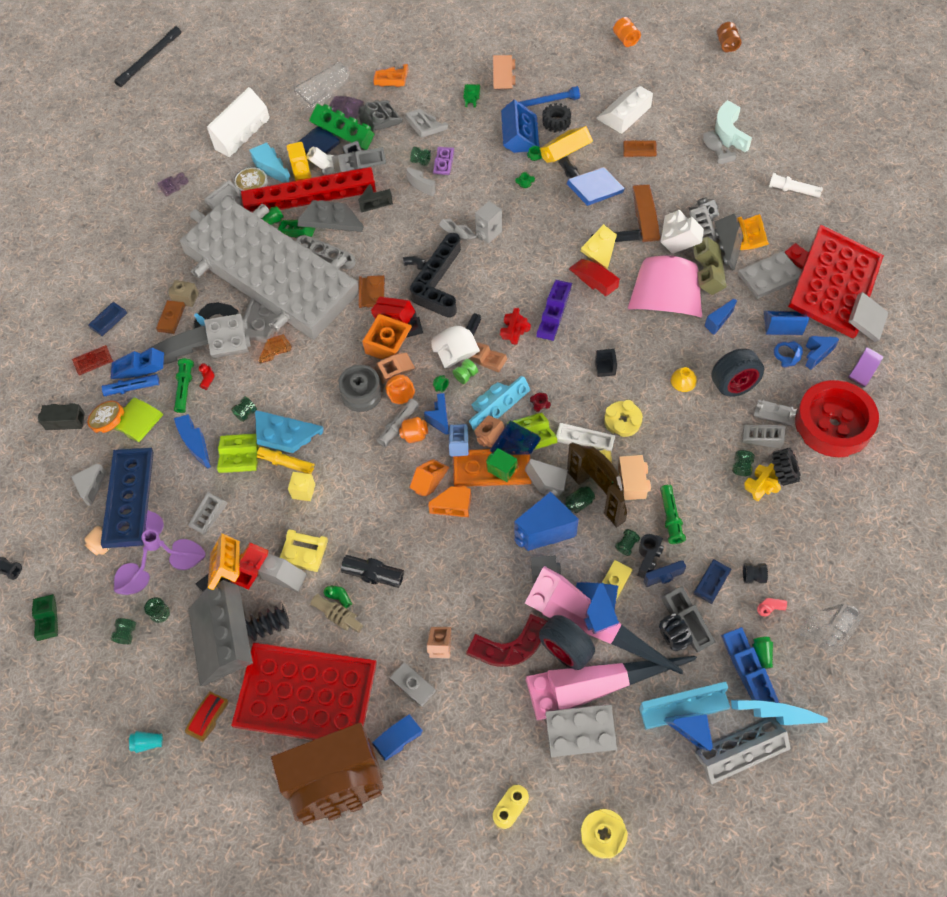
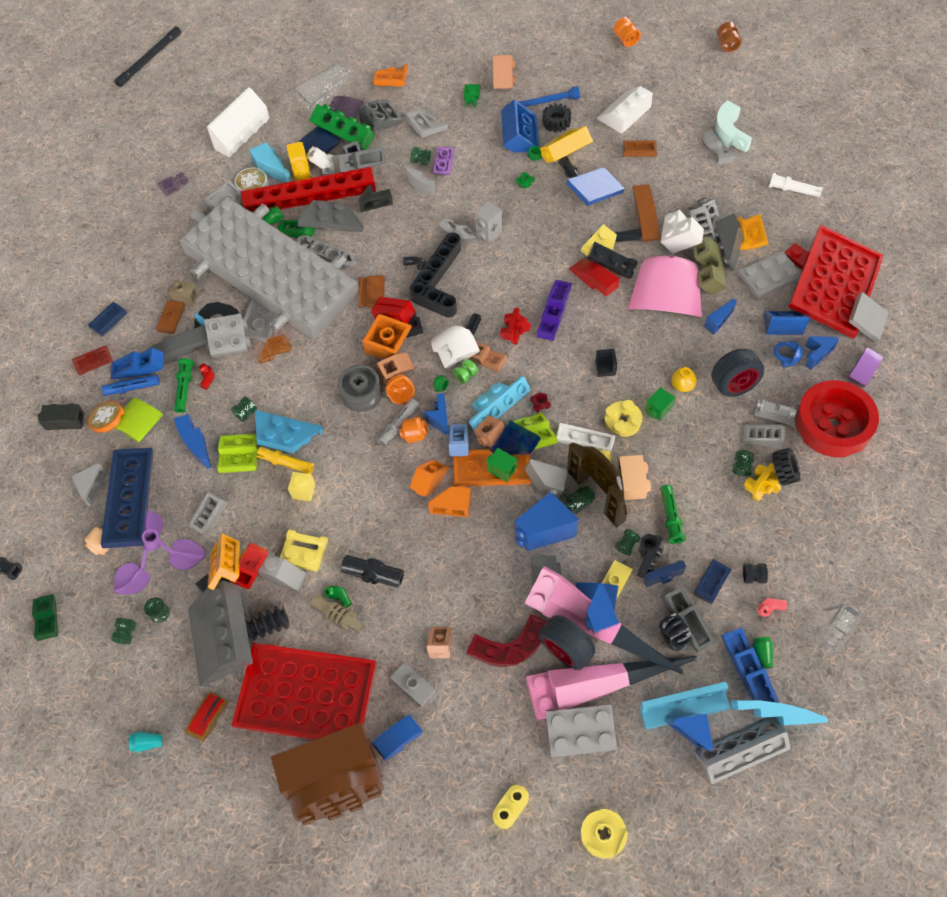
none -> black plate [587,242,638,279]
none -> green brick [645,387,676,421]

